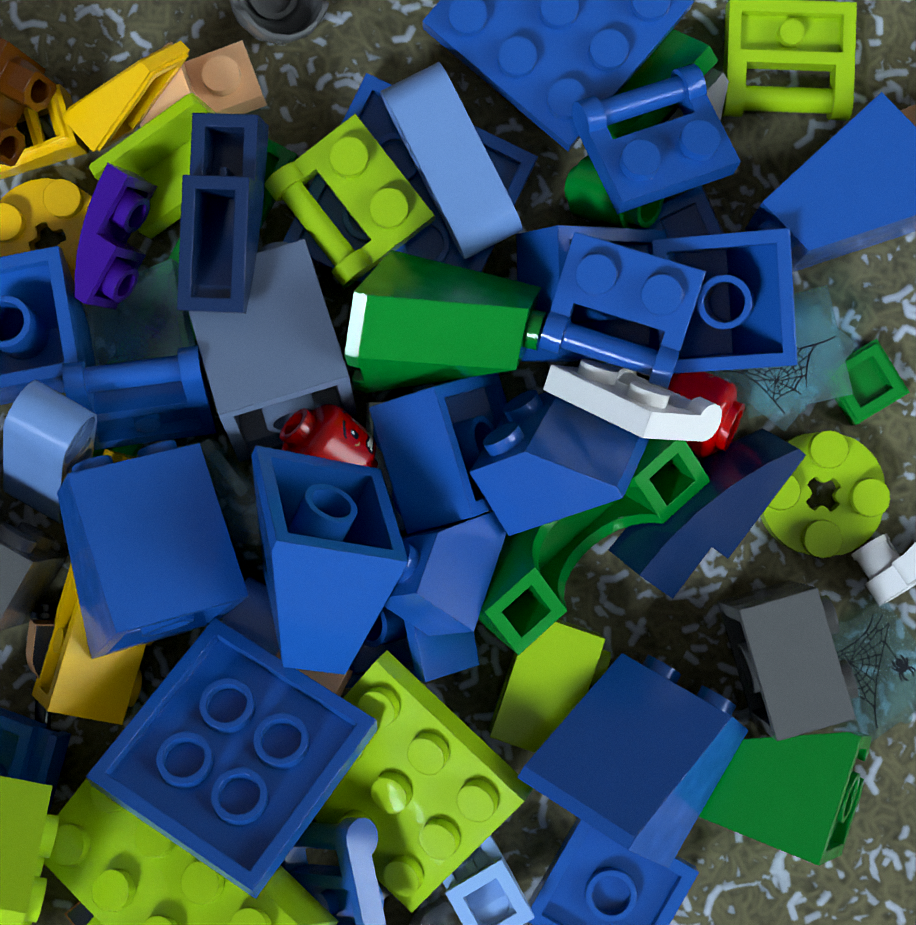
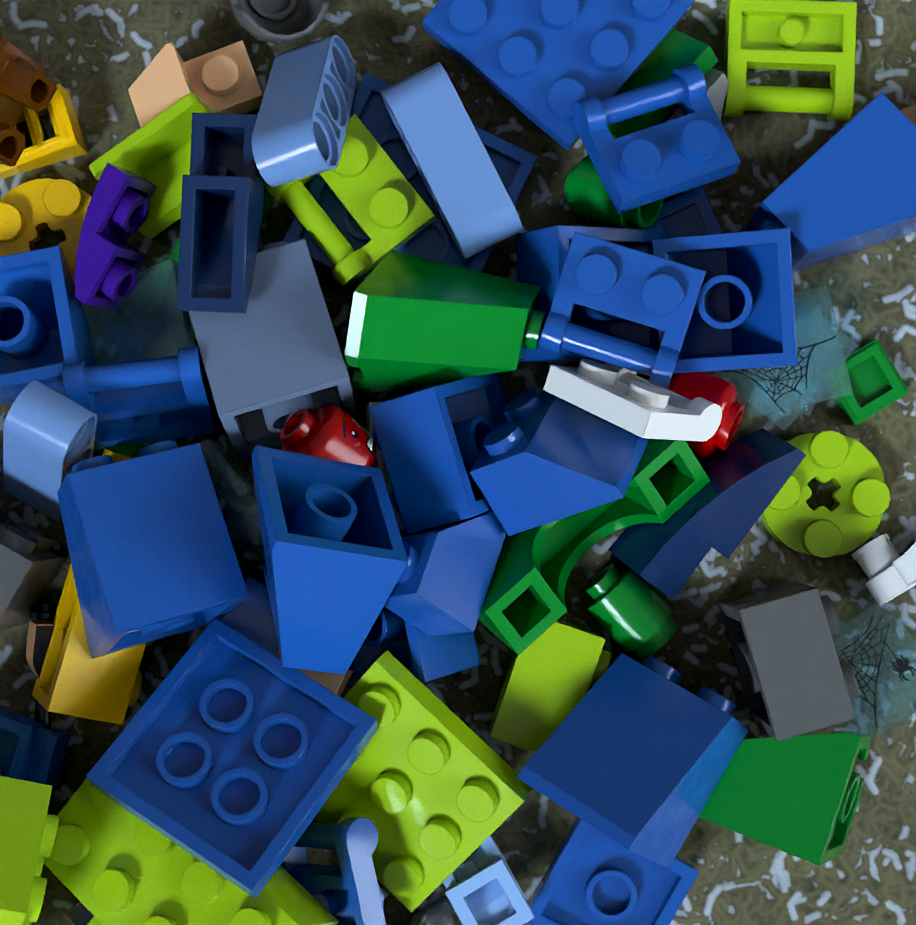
yellow slope [62,40,190,152] -> none
none -> medium blue beam [251,35,357,187]
none -> green brick [584,564,678,659]

